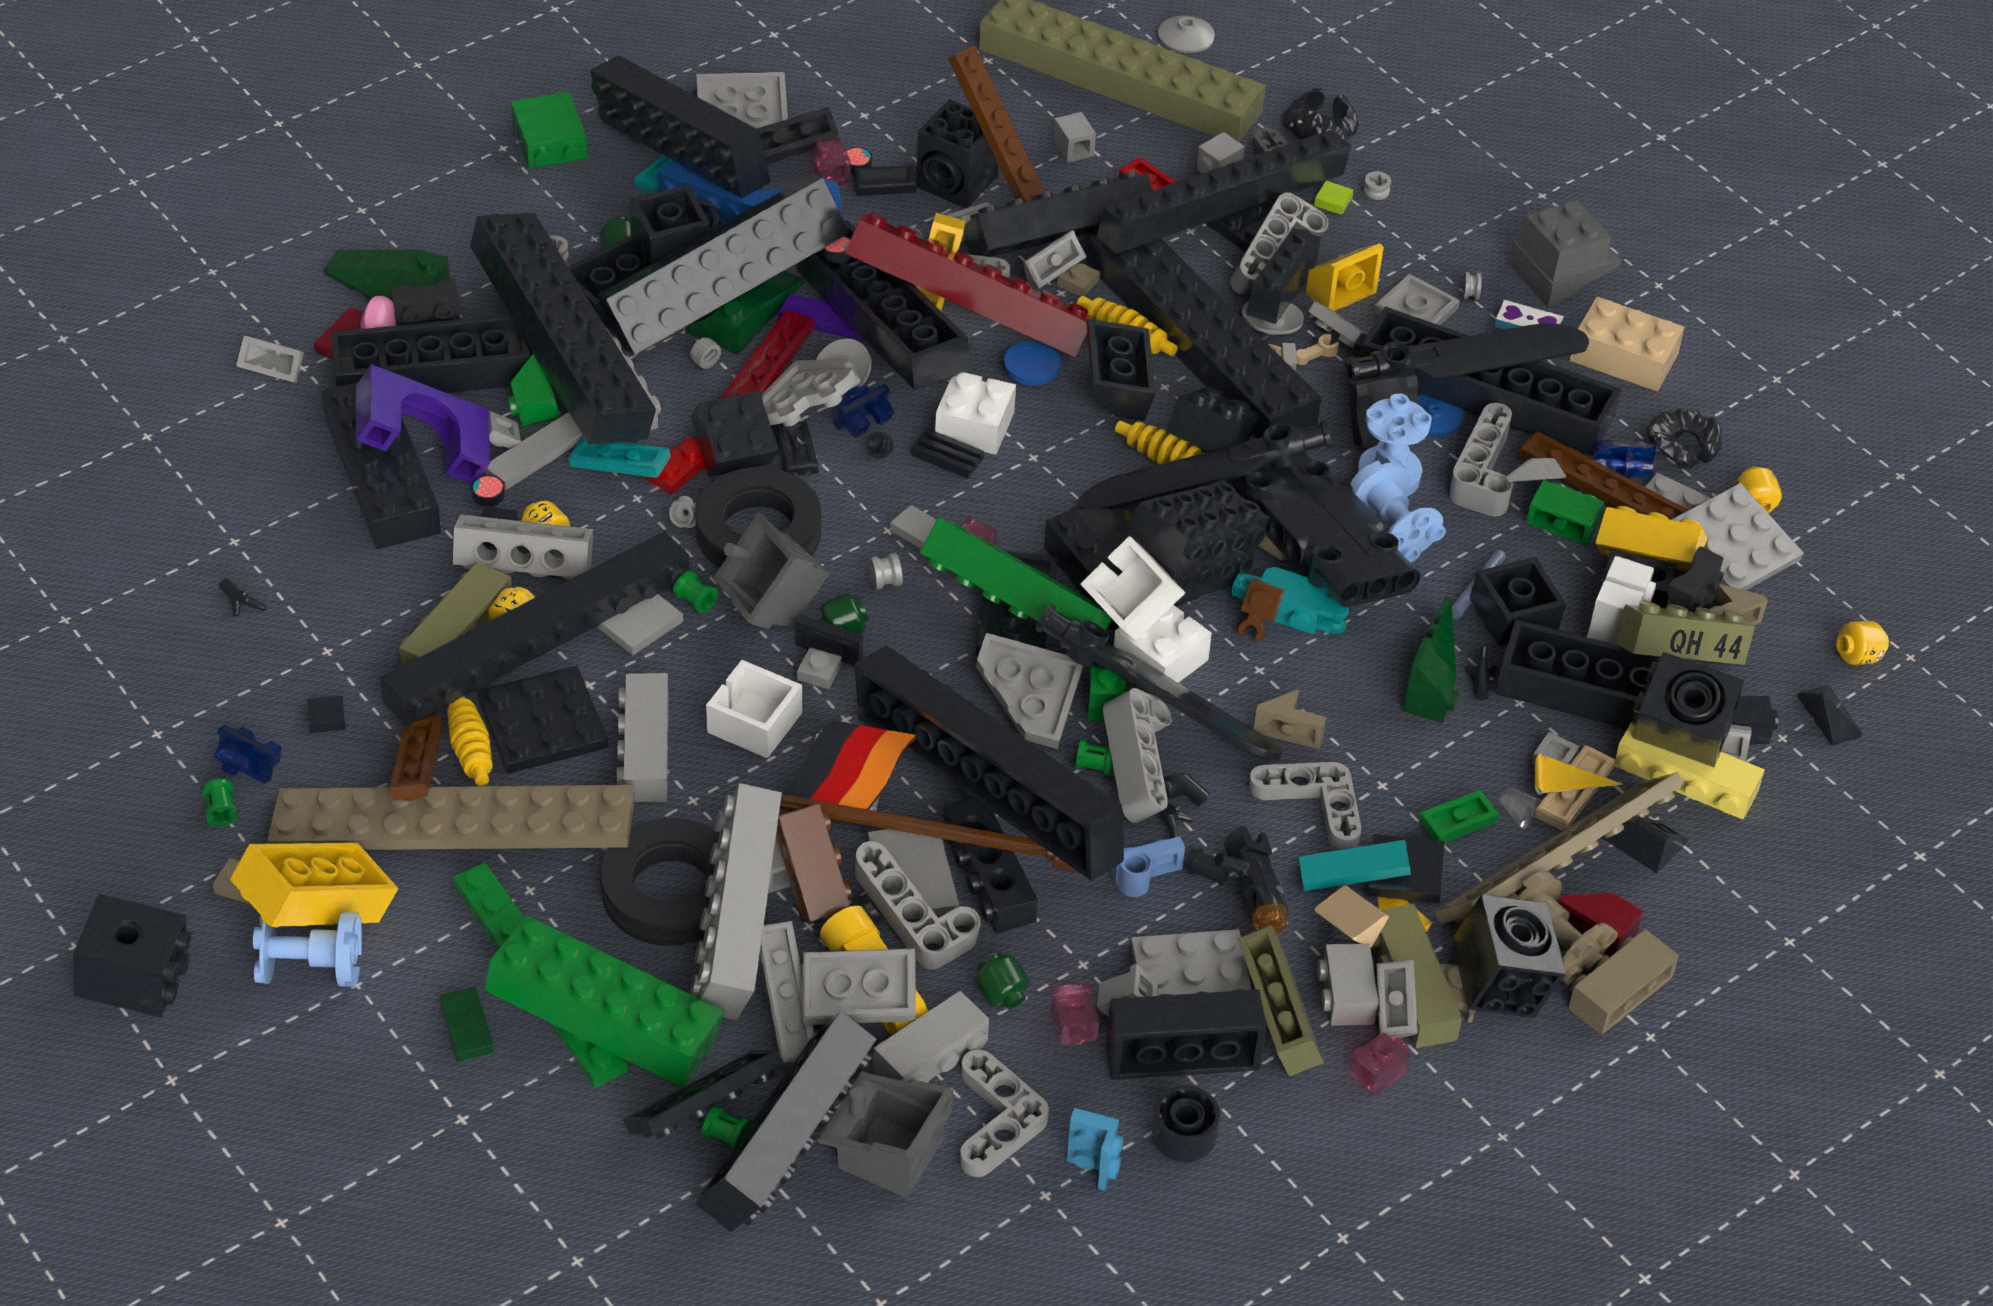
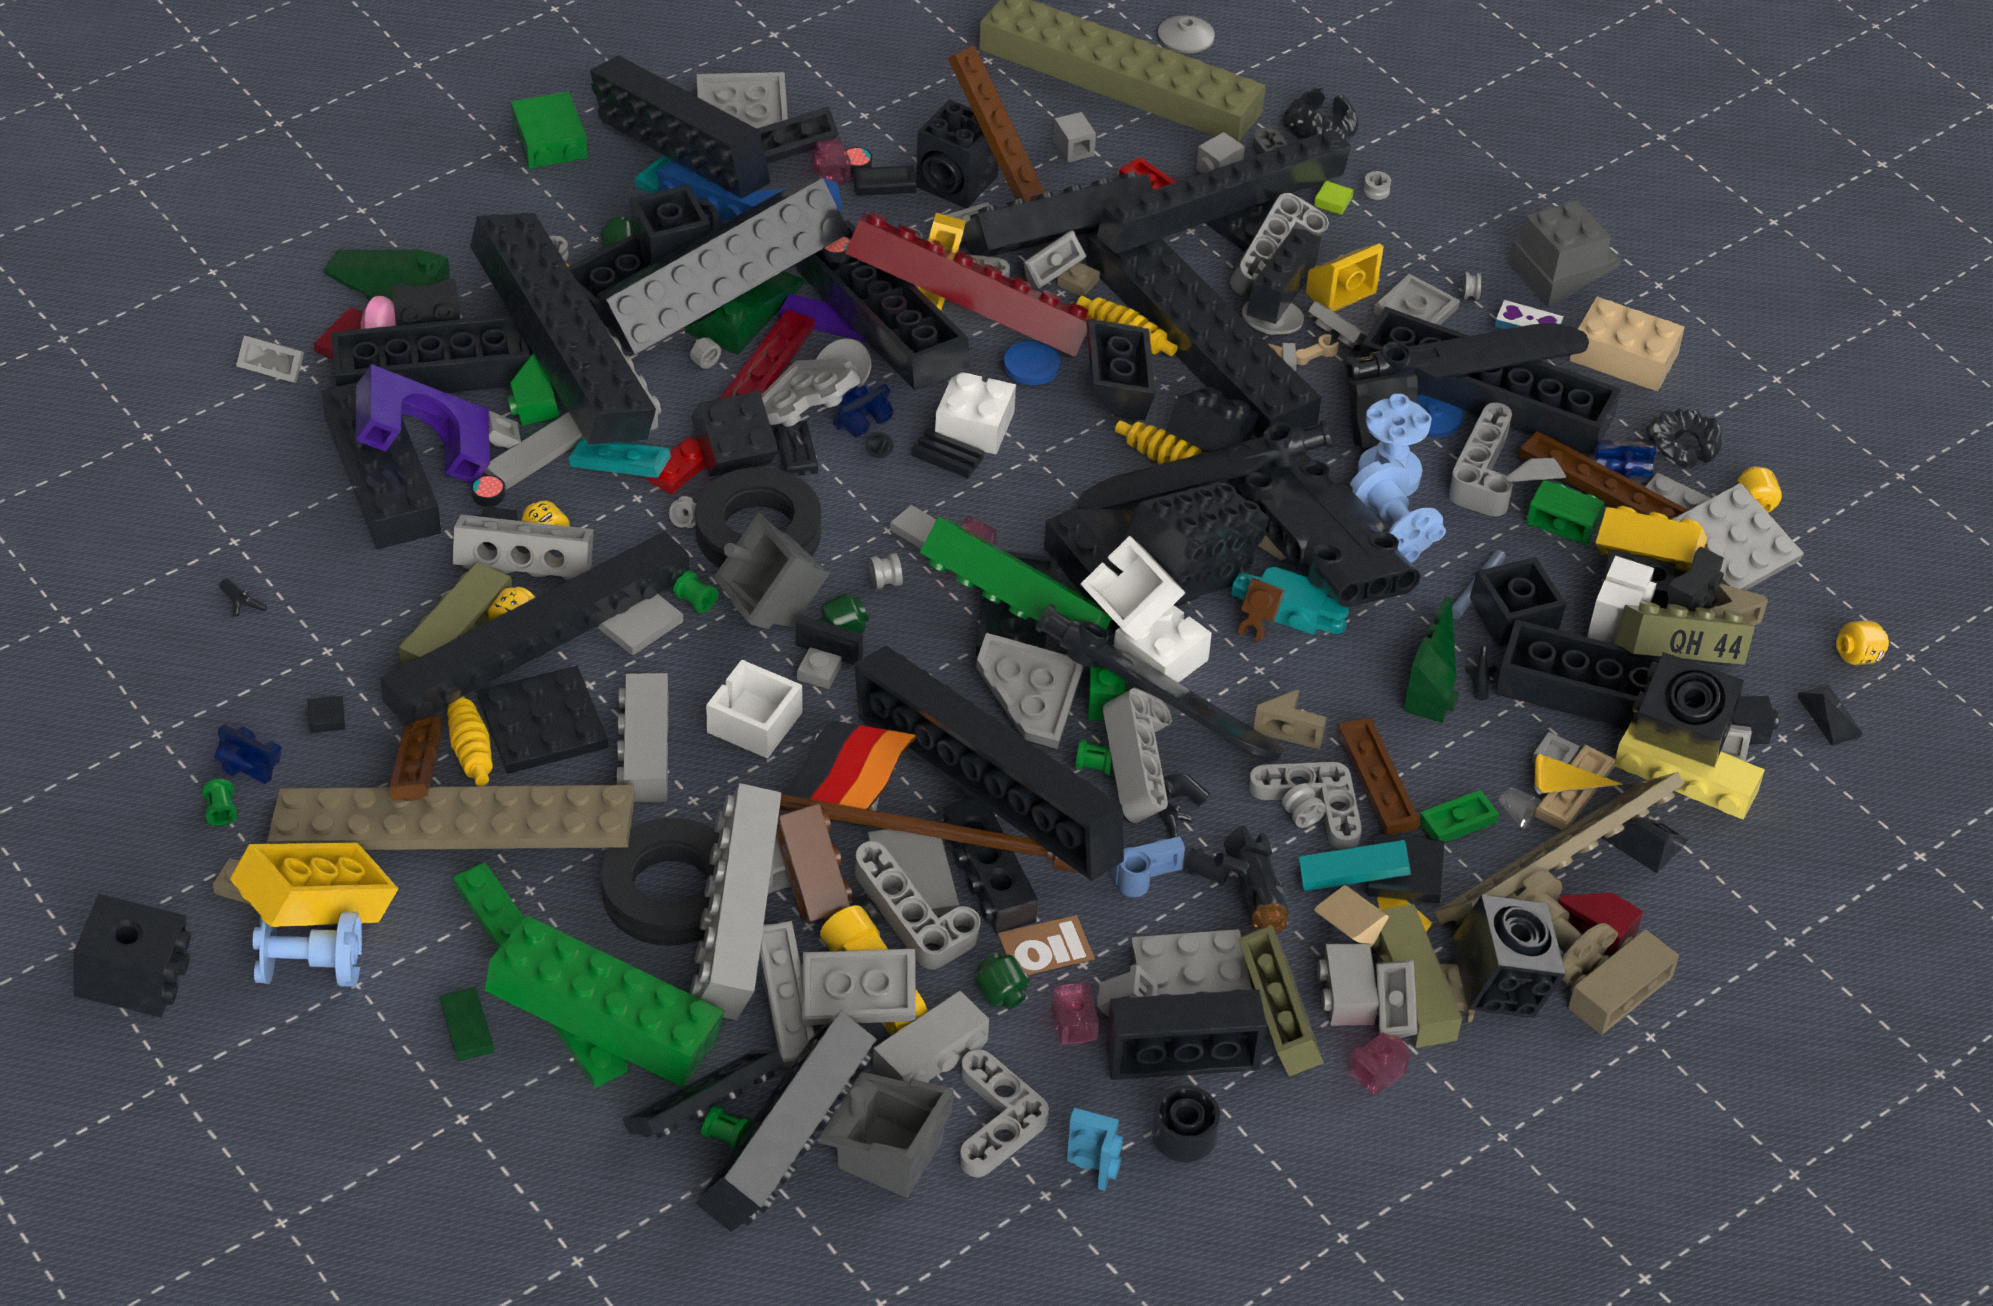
none -> sticker [998,915,1095,975]
none -> light grey wheel [1282,783,1326,828]
none -> reddish brown plate [1337,717,1420,835]

